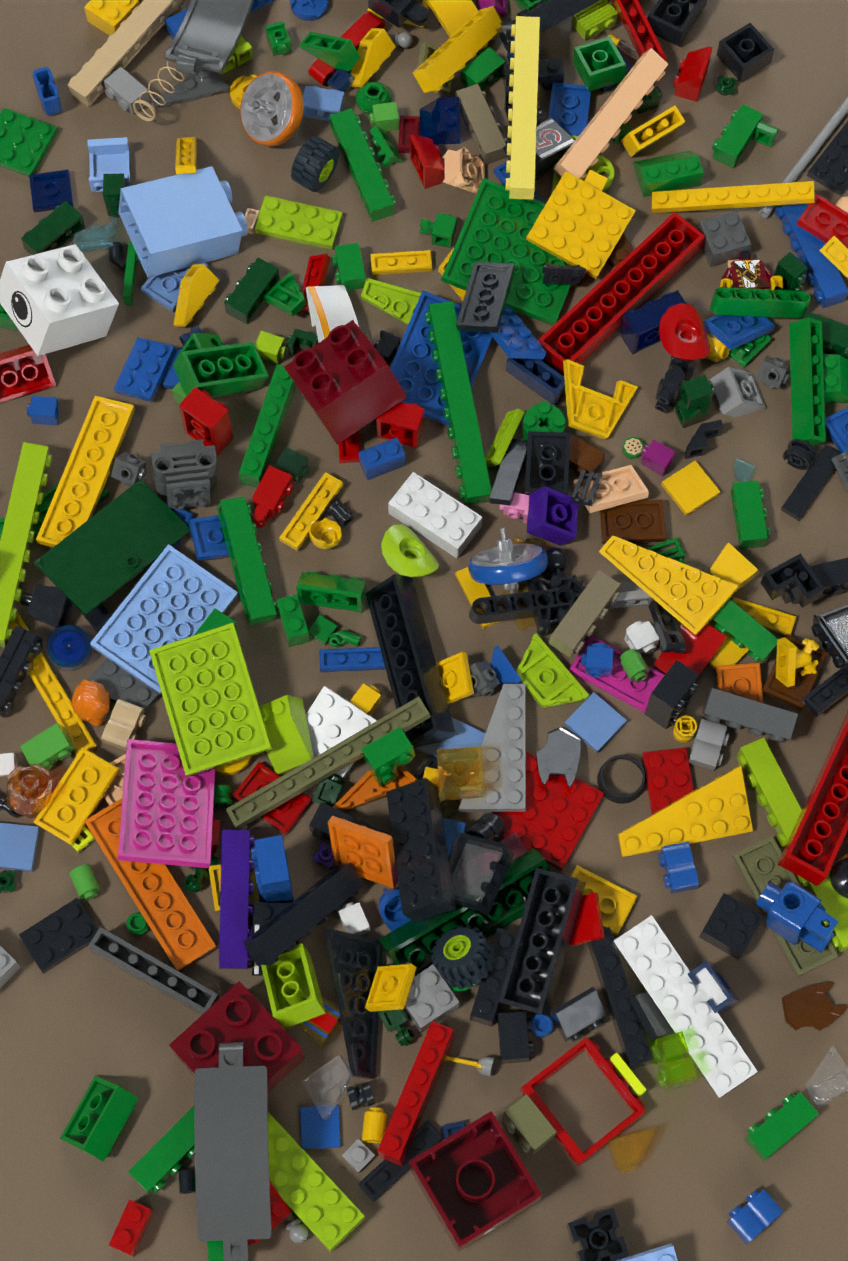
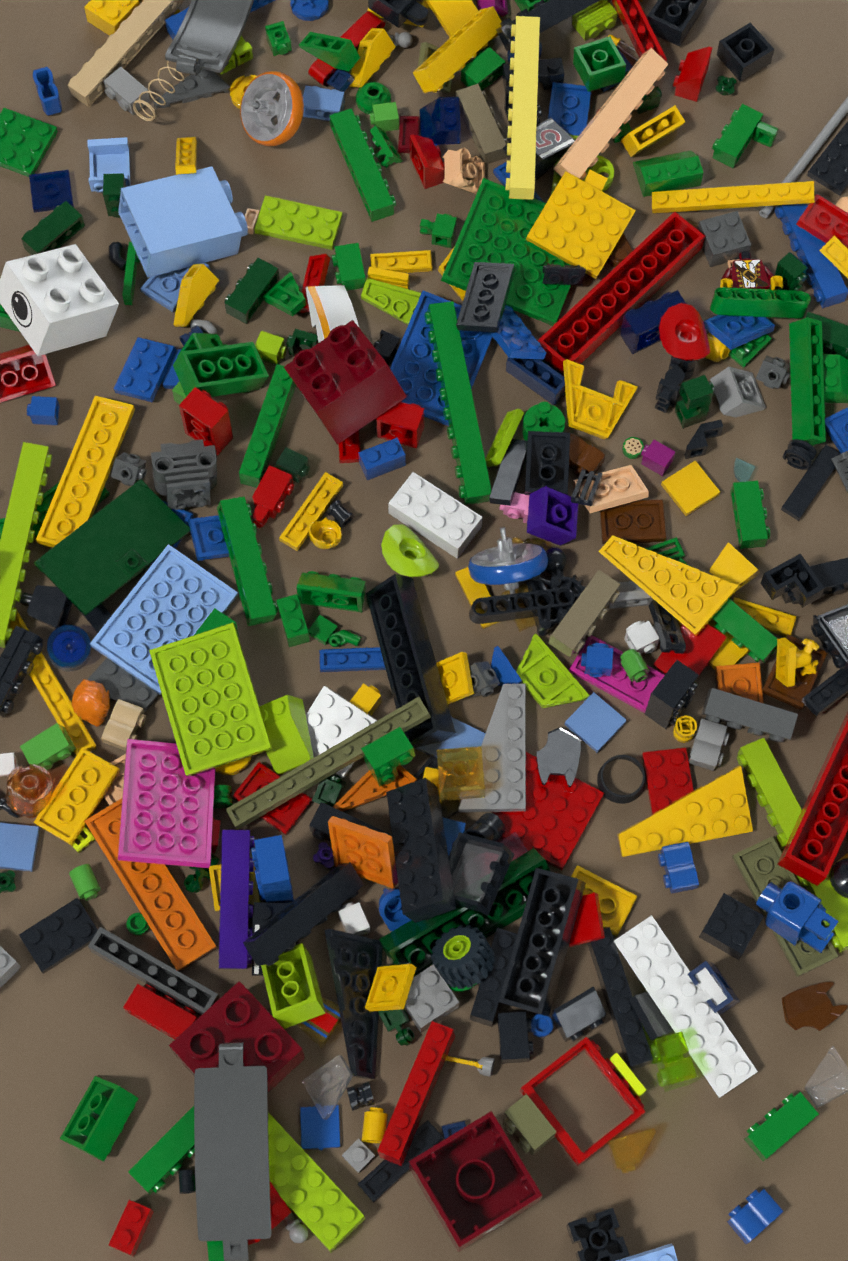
clear light blue wing [72,217,118,251] -> none
black wheel [291,136,339,192] -> none
none -> red brick [123,983,198,1040]
none -> light grey arm [190,319,217,334]
none -> yellow tile [368,267,409,289]

